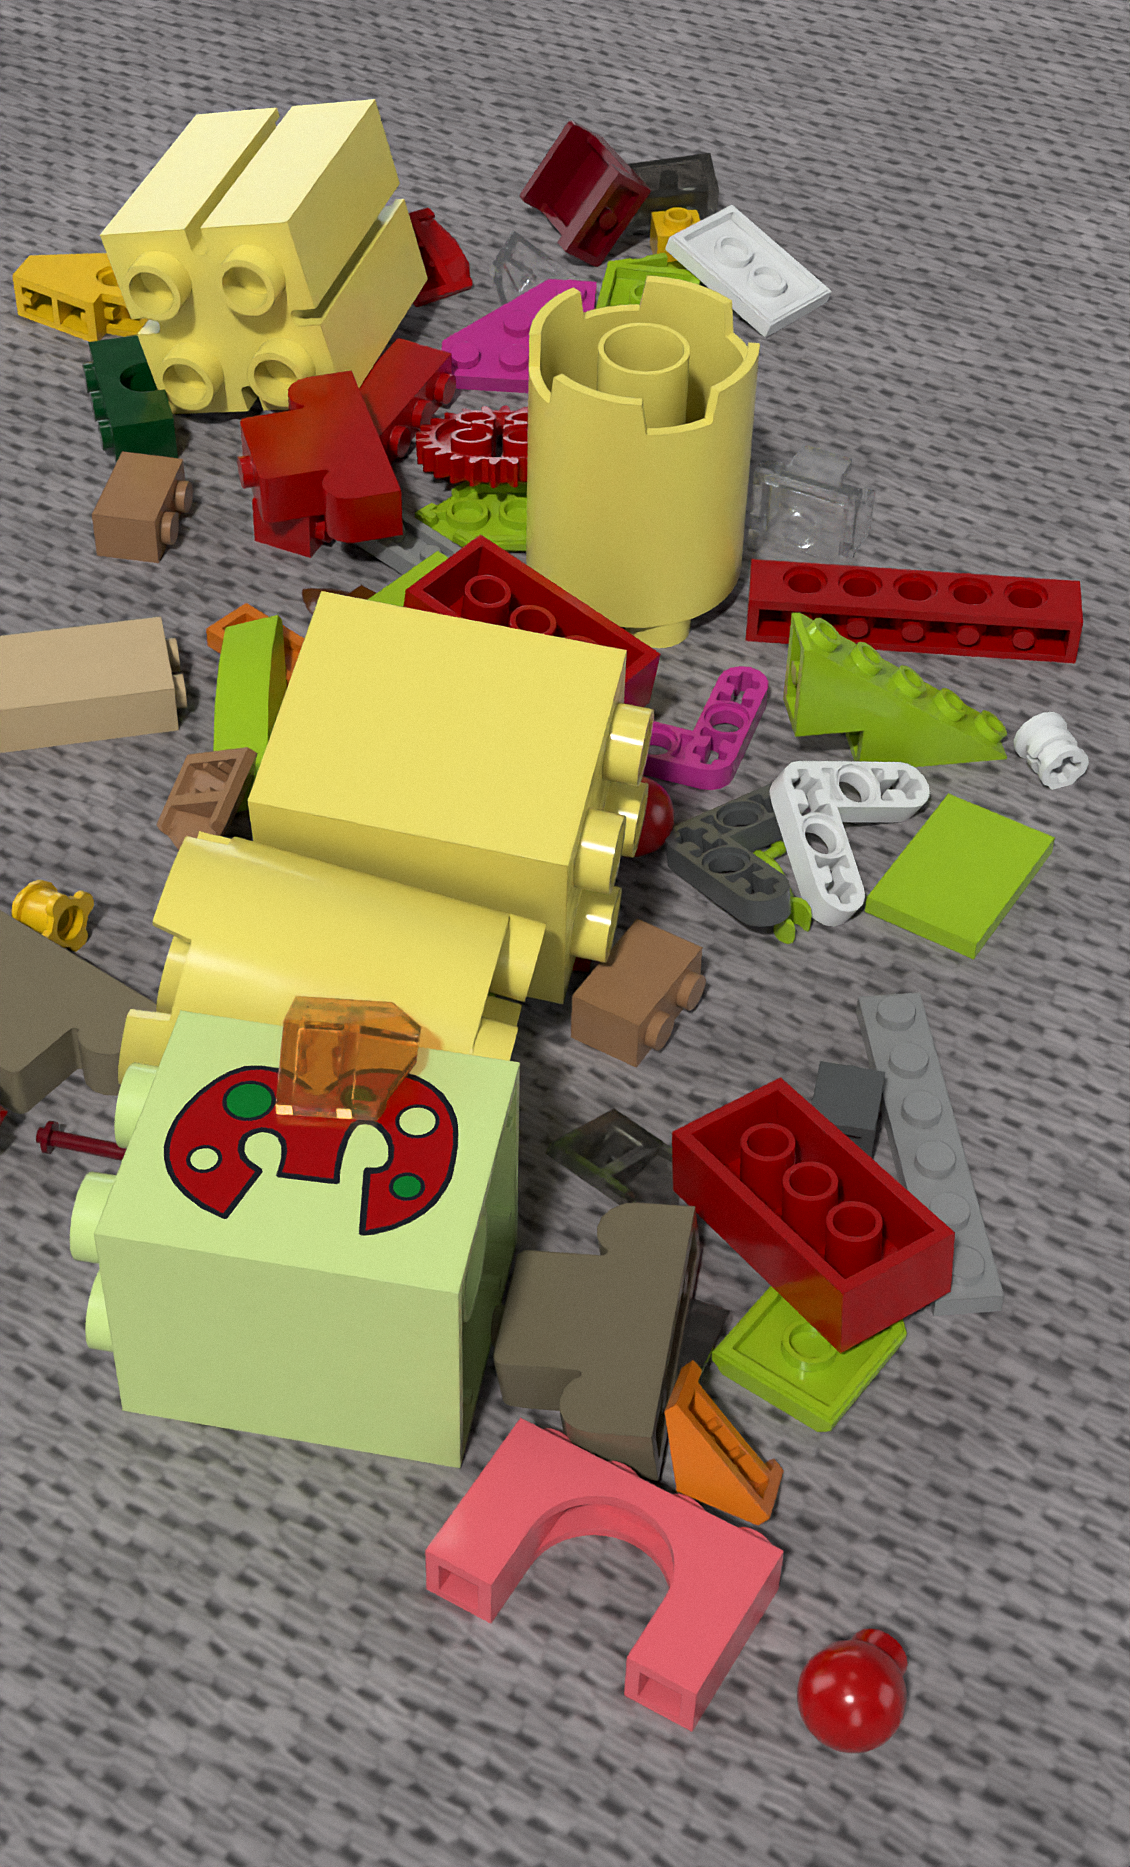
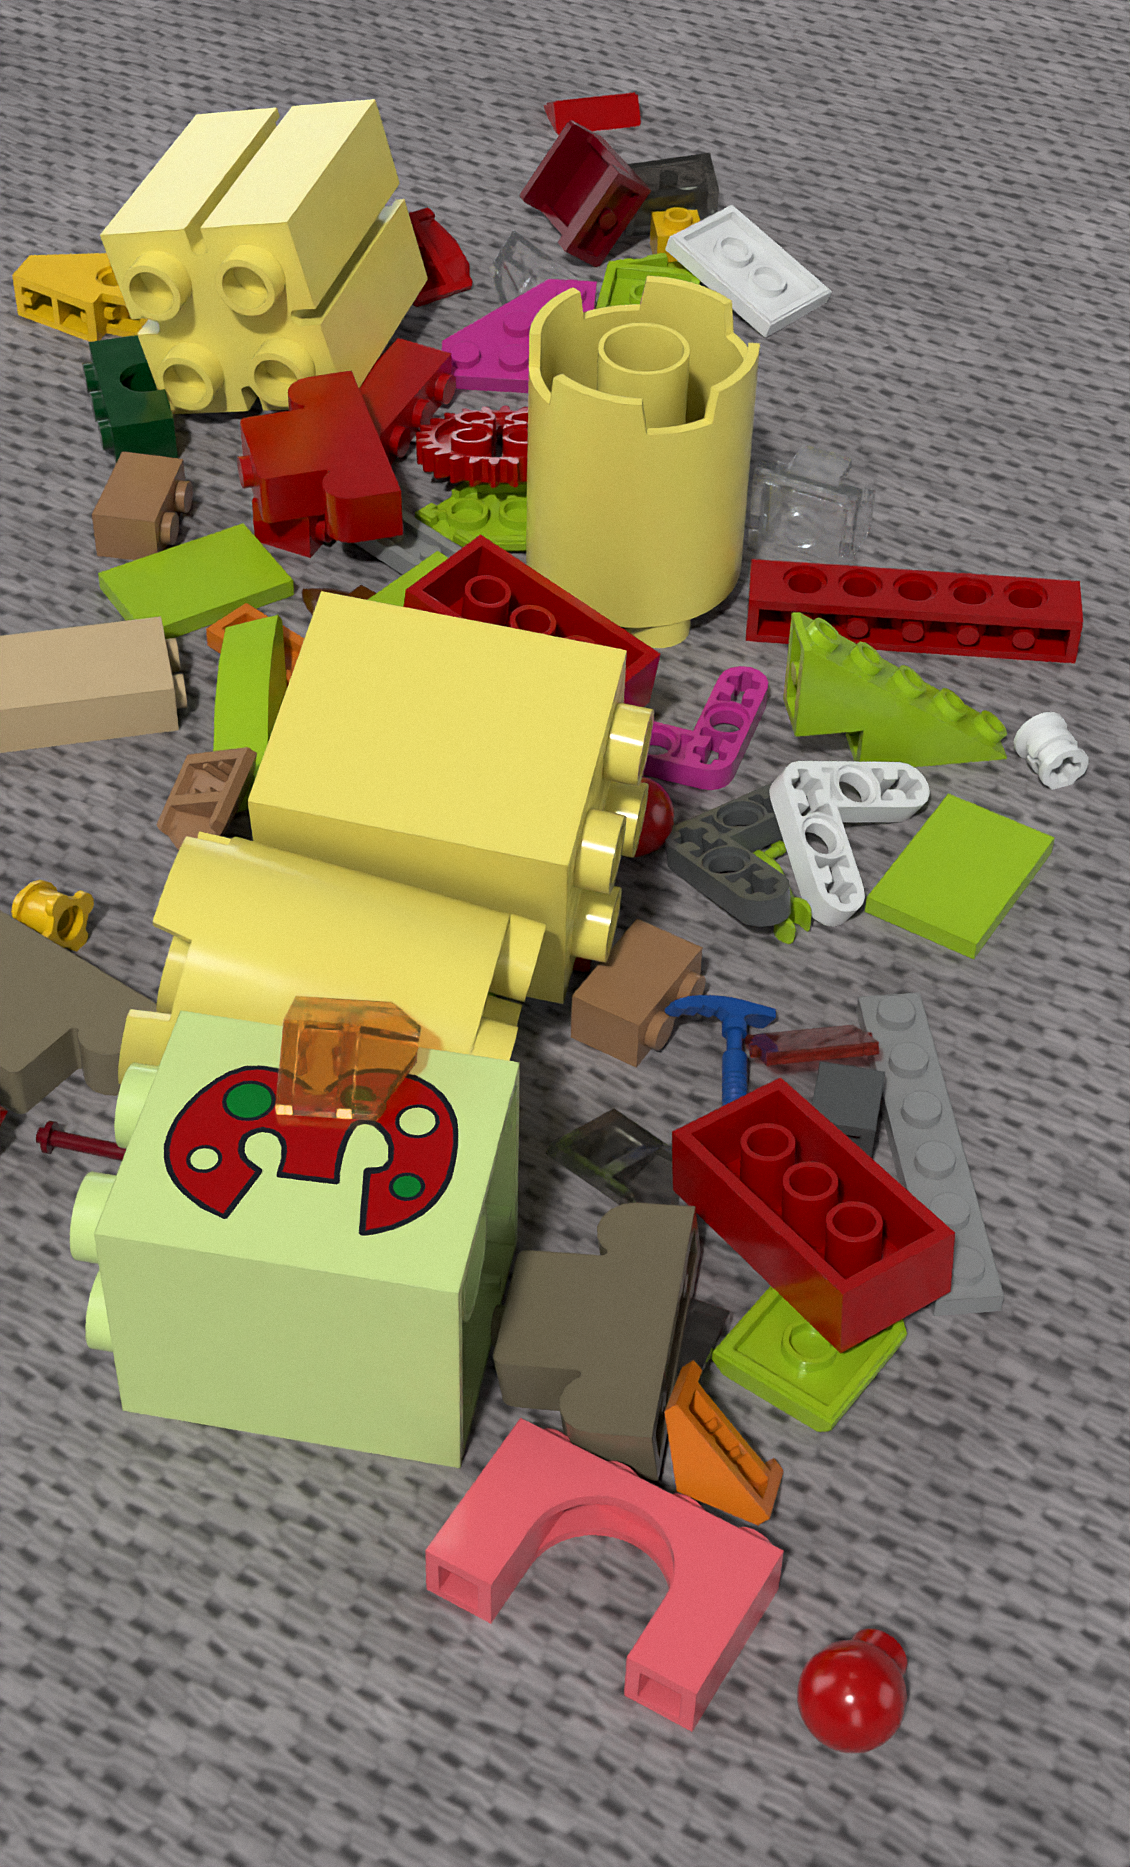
none -> lime tile [98,523,294,639]
none -> red slope [544,92,641,135]
none -> blue piece [665,995,776,1106]
none -> clear red piece [745,1024,879,1066]

